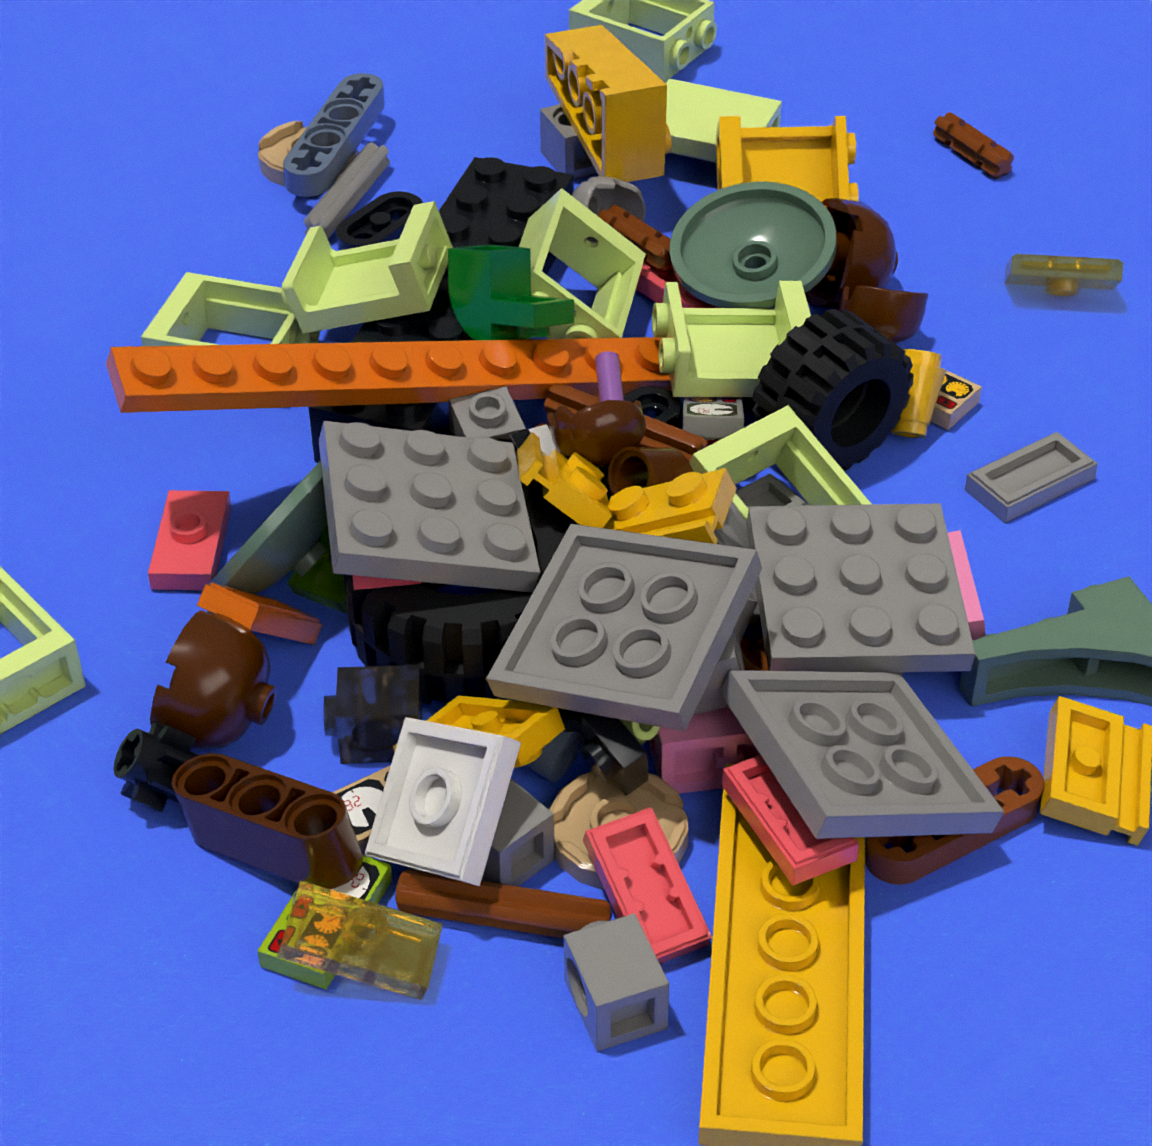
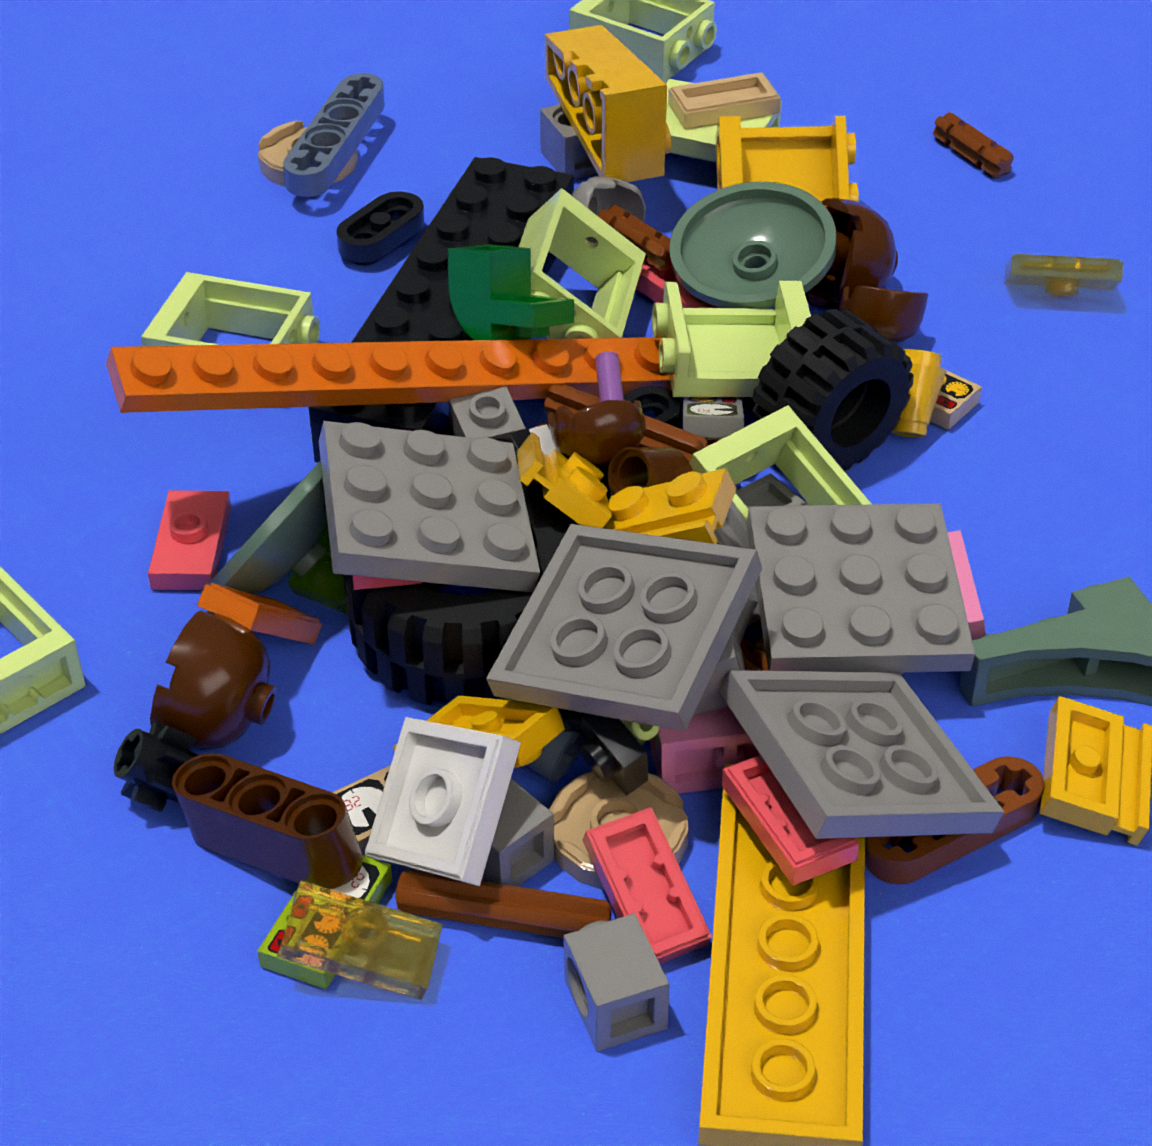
yellowish green panel [281,201,453,334] -> none
light grey axle [303,142,390,239] -> none
clear smoke brick [323,665,423,764] -> none
light grey tile [965,432,1098,523] -> none
none -> tan tile [668,72,781,129]

